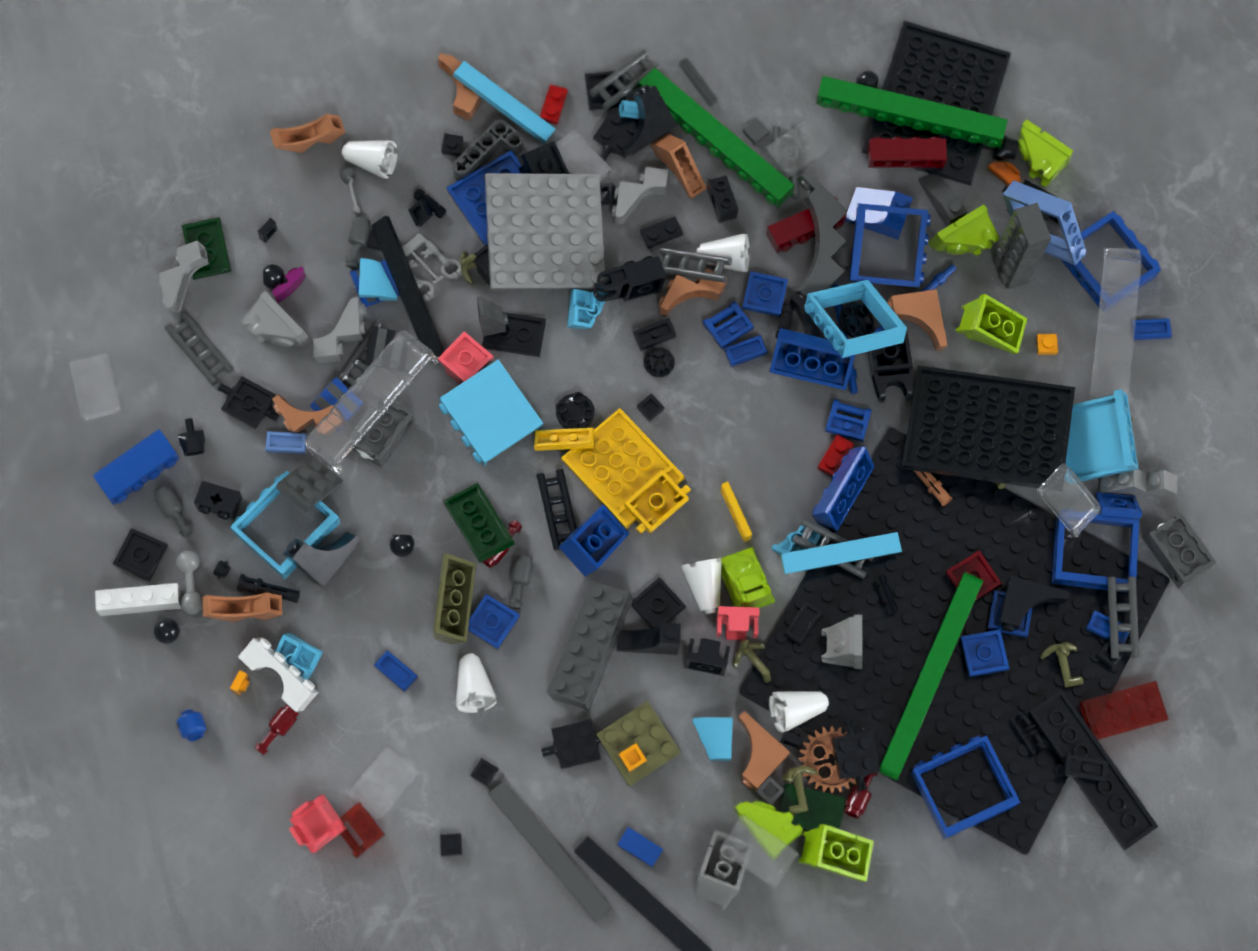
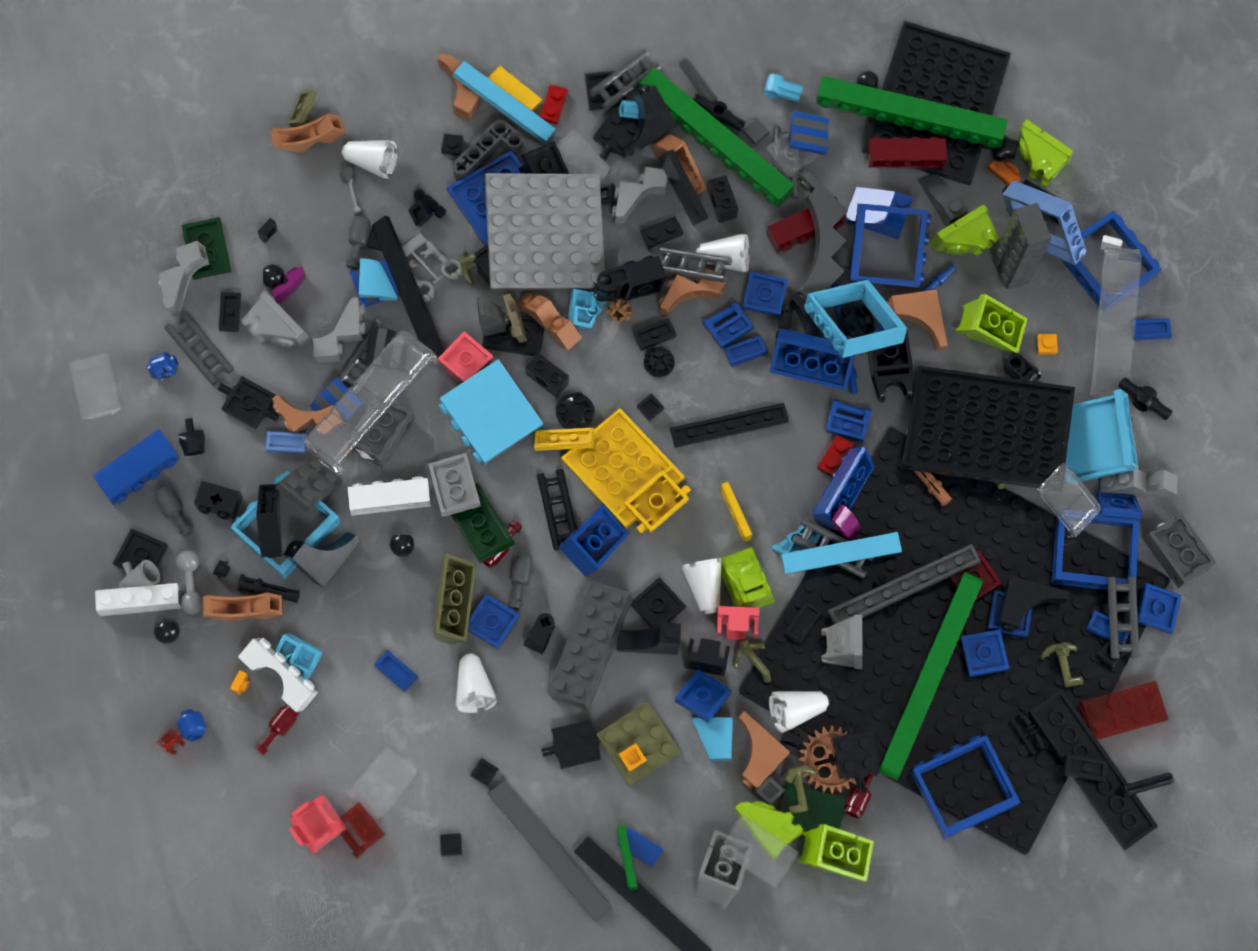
none -> light grey piece [119,560,160,588]
none -> blue head [147,352,179,381]
none -> clear red tile [157,728,185,755]
none -> black plate [218,292,242,332]
none -> black arch [256,484,282,558]
none -> olive plate [287,89,317,128]
none -> white brick [348,476,431,516]
none -> light grey plate [428,453,481,517]
none -> yellow tile [488,66,542,111]
none -> dark tan wing [503,293,527,343]
none -> nougat arch [518,291,582,350]
none -> black piece [523,613,555,654]
none -> black brick [526,353,569,398]
none -> medium nougat gear [607,298,633,324]
none -> green tile [617,825,637,891]
none -> black tile [658,149,708,226]
none -> black tile [670,403,789,448]
none -> blue plate [675,669,732,723]
none -> black pin [693,94,746,132]
none -> medium azure piece [763,74,803,102]
none -> blue tile [789,111,829,155]
none -> dark grey tile [828,544,981,625]
none -> magenta slope [832,505,861,541]
none -> black piece [1004,353,1042,381]
none -> white tile [1100,235,1123,254]
none -> black pin [1117,377,1173,421]
none -> black axle [1121,772,1174,797]
none -> blue tile [1137,583,1182,634]

